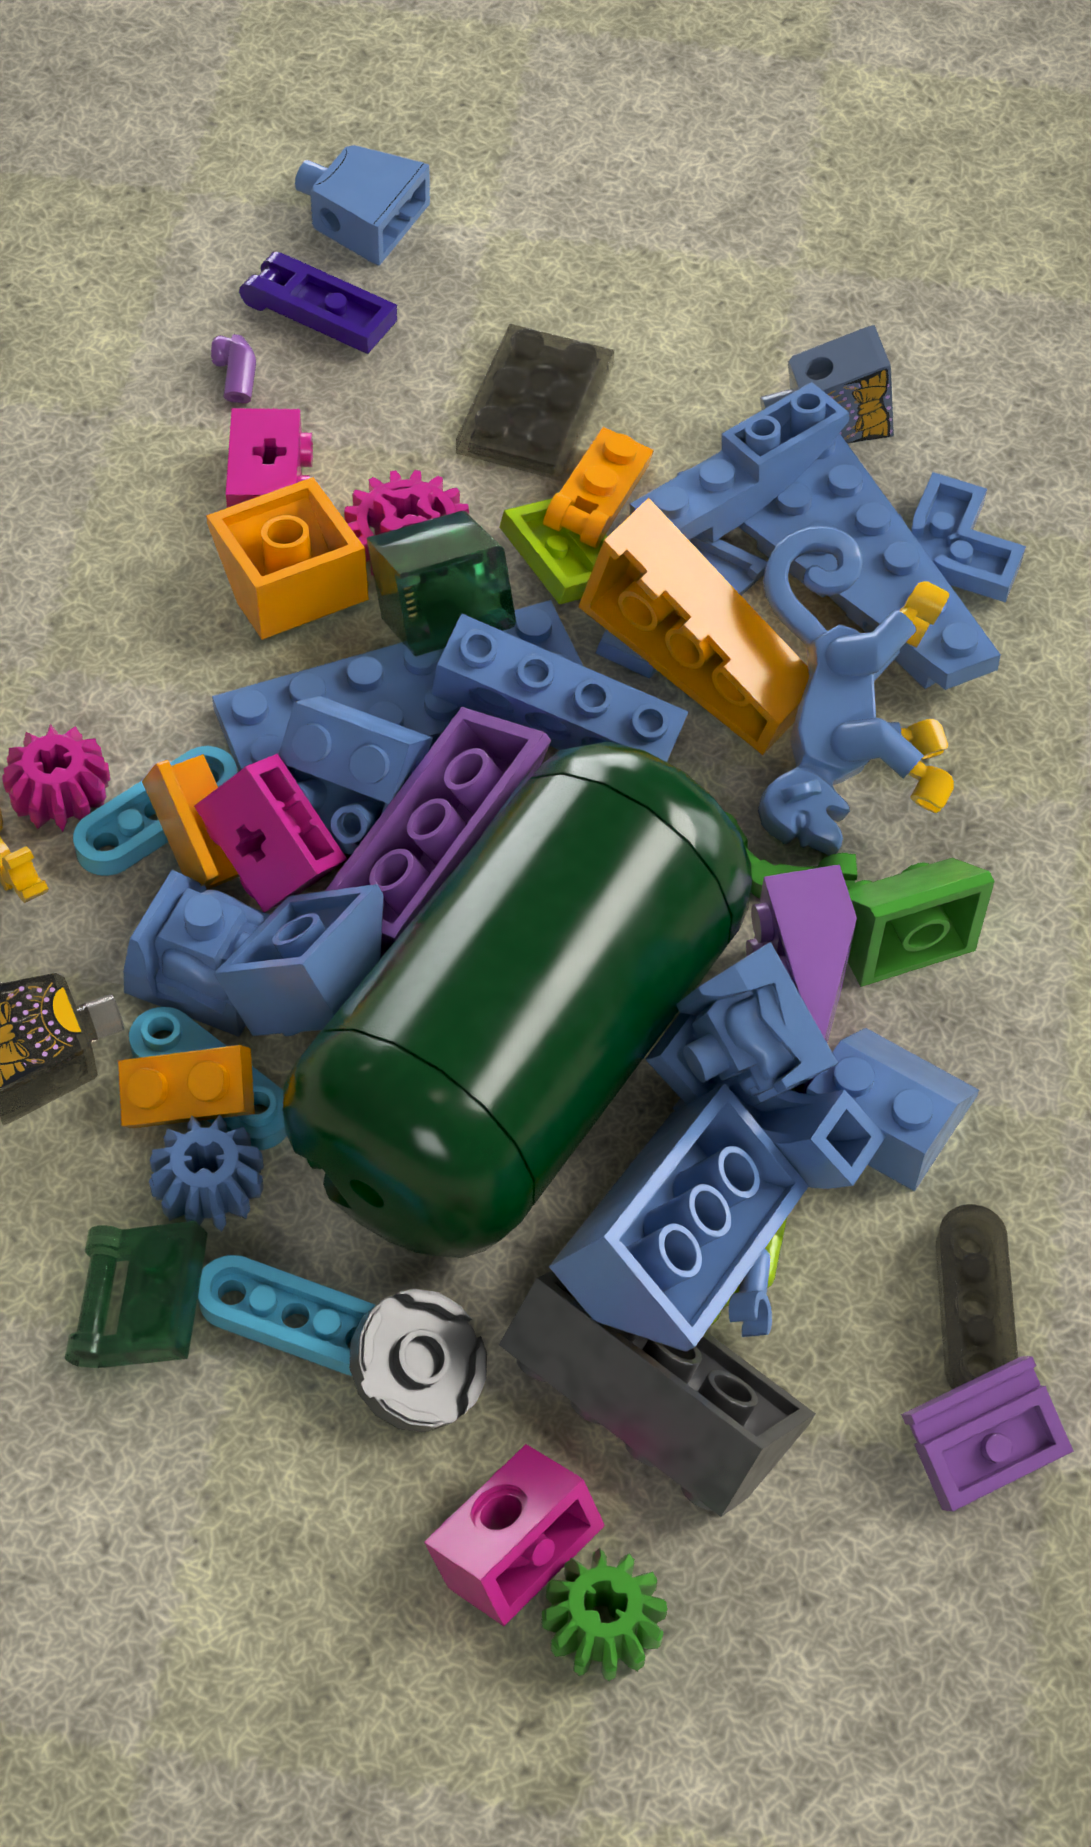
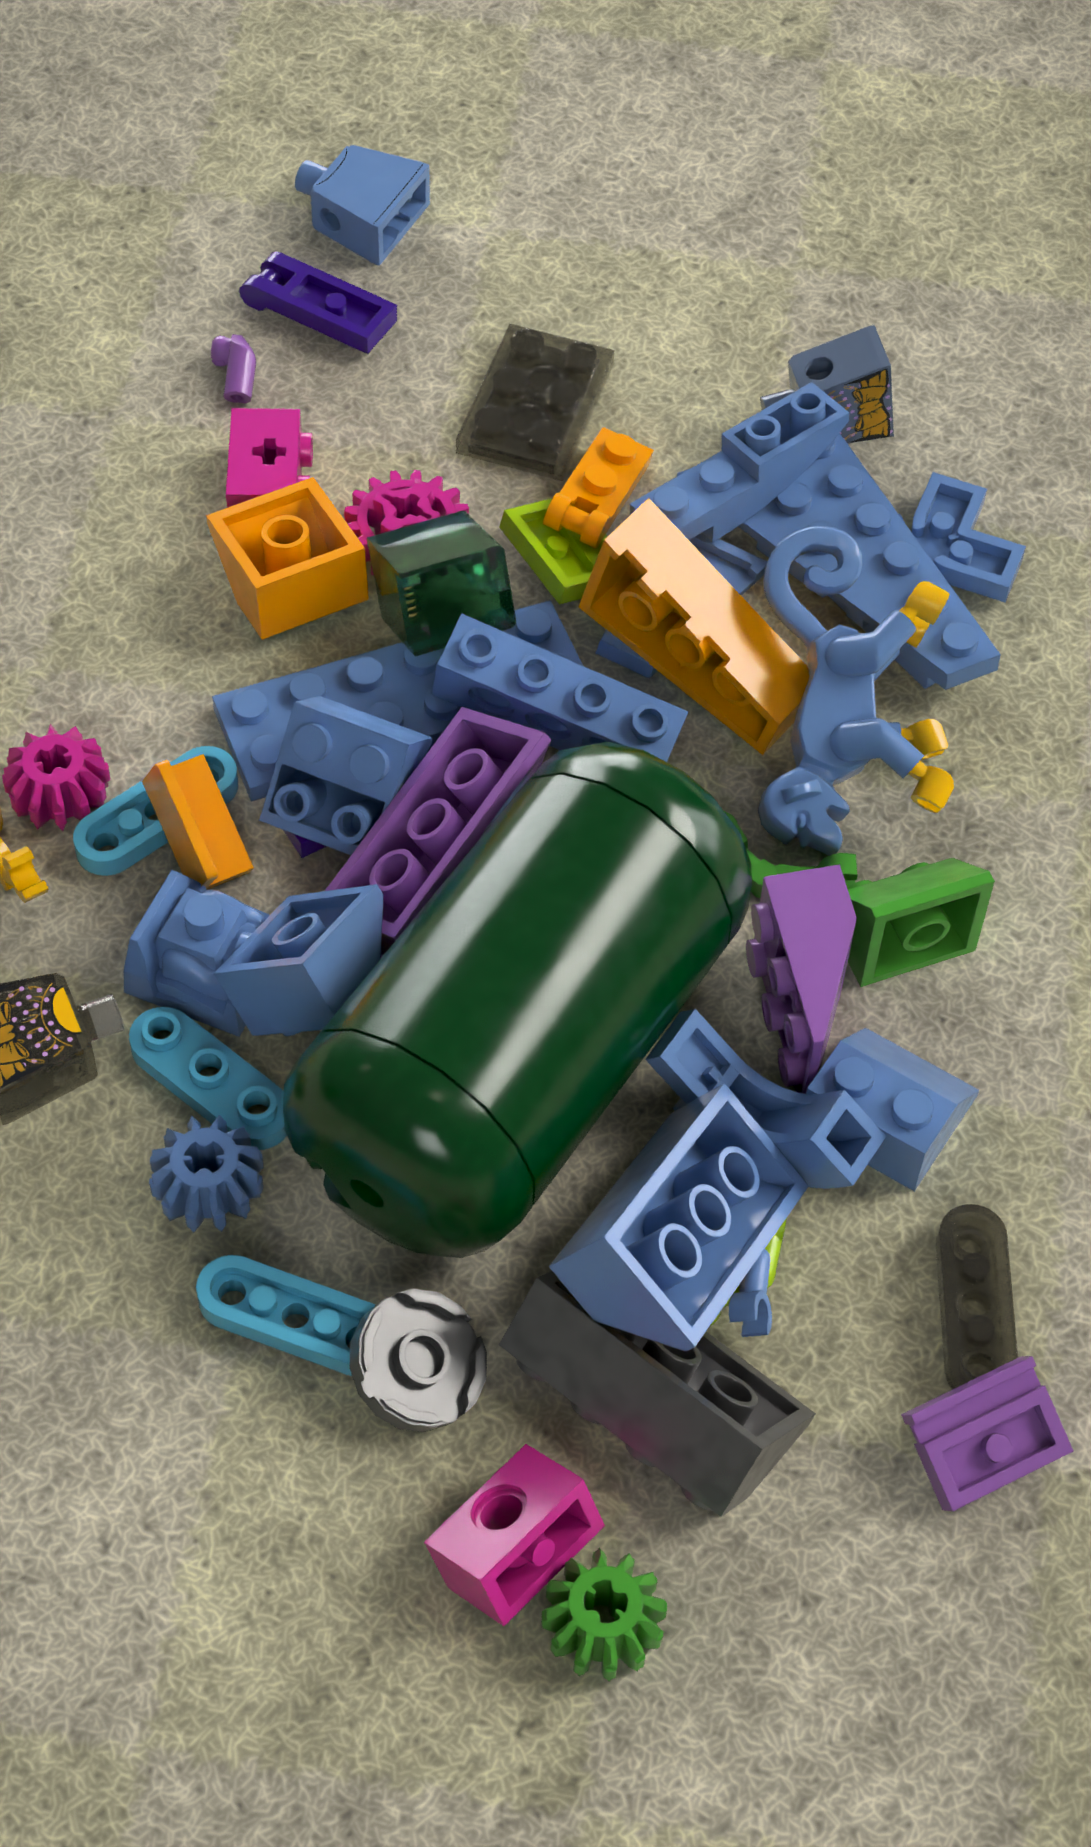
clear green plate [65,1221,208,1368] -> none
light orange plate [118,1045,255,1128] -> none
dark pink brick [194,753,347,913] -> none
medium blue brick [676,942,838,1107] -> none

